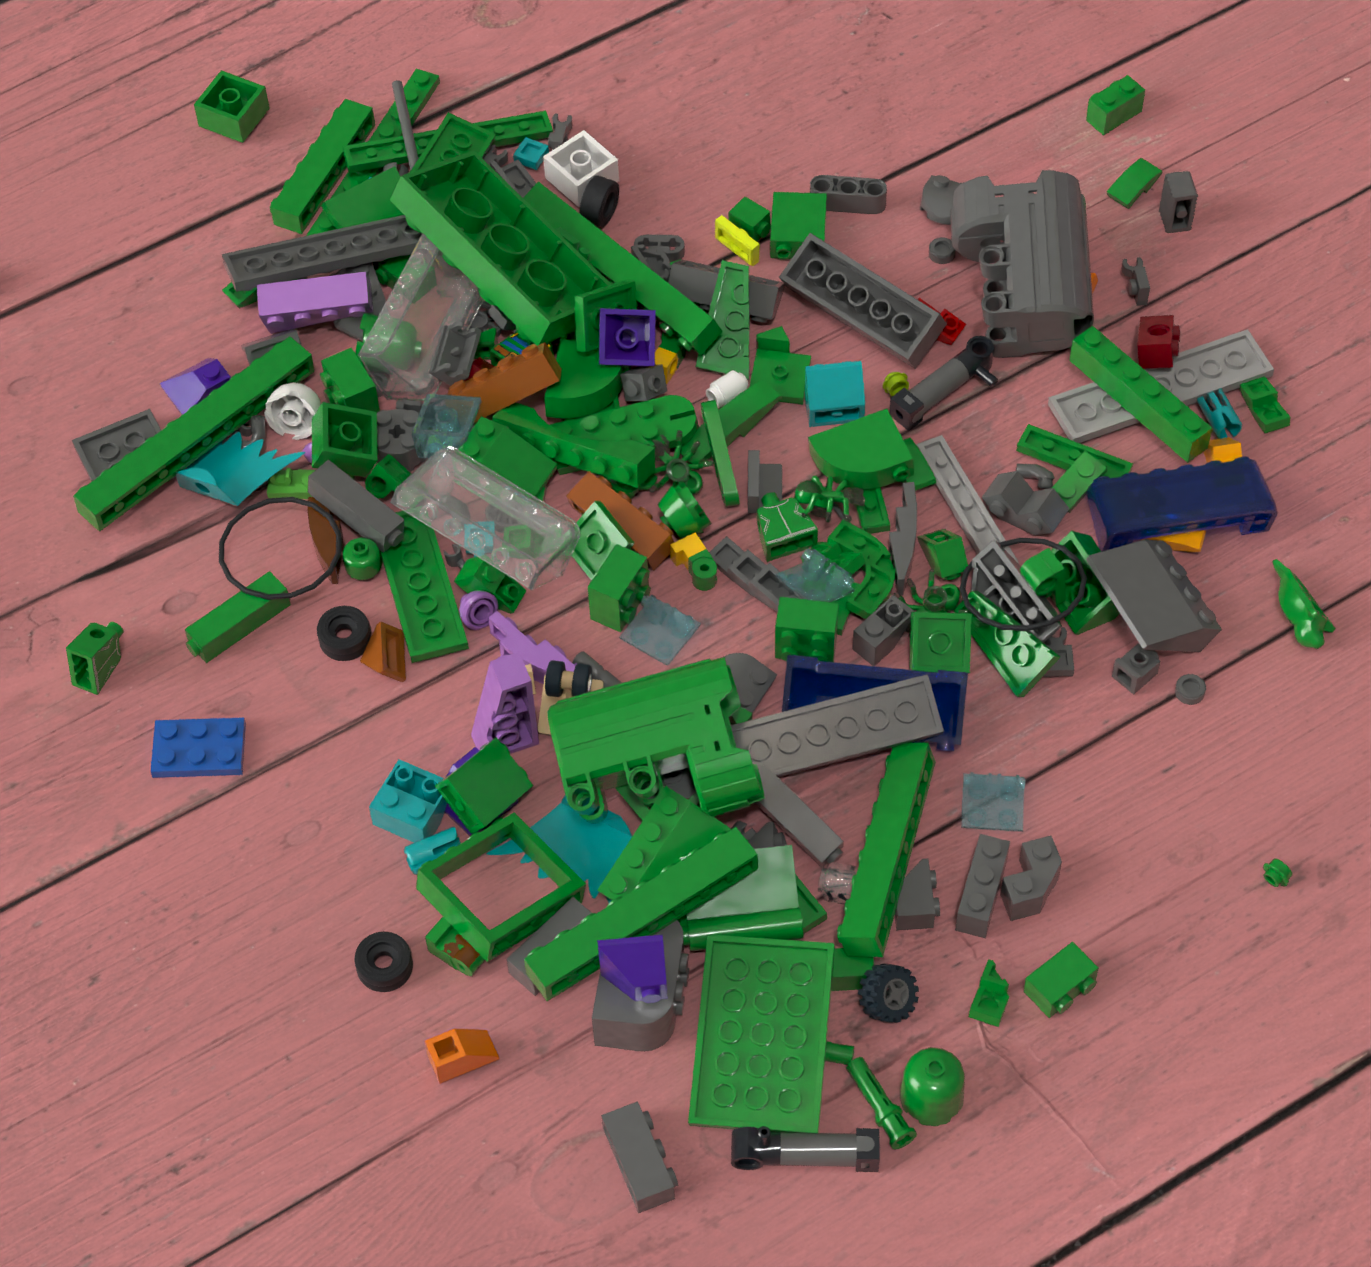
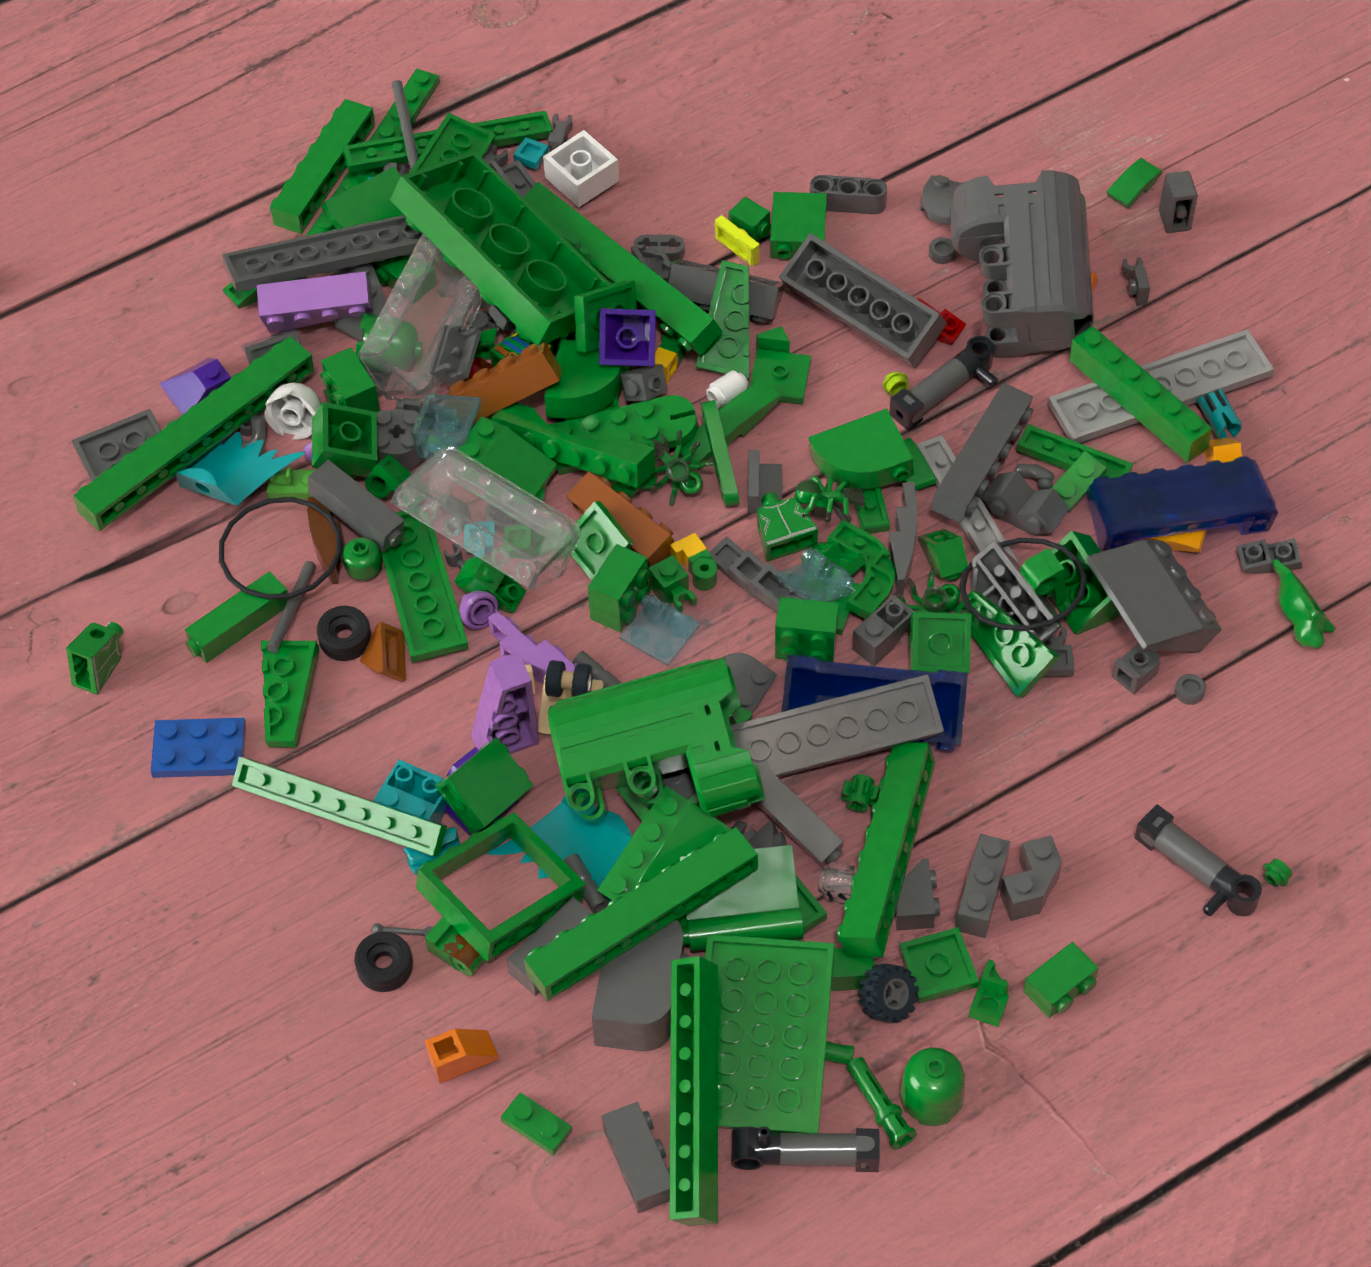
green brick [194,70,270,143] -> none
black tyre [579,175,620,227] -> none
dark purple slope [597,935,668,1003] -> none
green cone [657,481,712,539] -> none
teal slope [805,361,865,427] -> none
clear light blue hinge [961,772,1025,832] -> none
green brick [1086,75,1145,136] -> none
dark red brick [1137,315,1180,369] -> none
green slope [1239,376,1291,433] -> none
none -> plate [232,757,447,856]
none -> green wing [261,640,319,747]
none -> dark grey bar [267,561,316,653]
none -> dark grey hinge [371,923,433,937]
none -> green plate [501,1092,573,1156]
none -> dark grey piece [564,854,608,913]
none -> green brick [648,555,697,614]
none -> green brick [670,956,718,1226]
none -> green gear [841,774,879,812]
none -> green plate [898,927,979,1004]
none -> dark grey brick [930,382,1034,524]
none -> piece [1134,804,1262,916]
none -> dark grey slope [1237,538,1303,573]

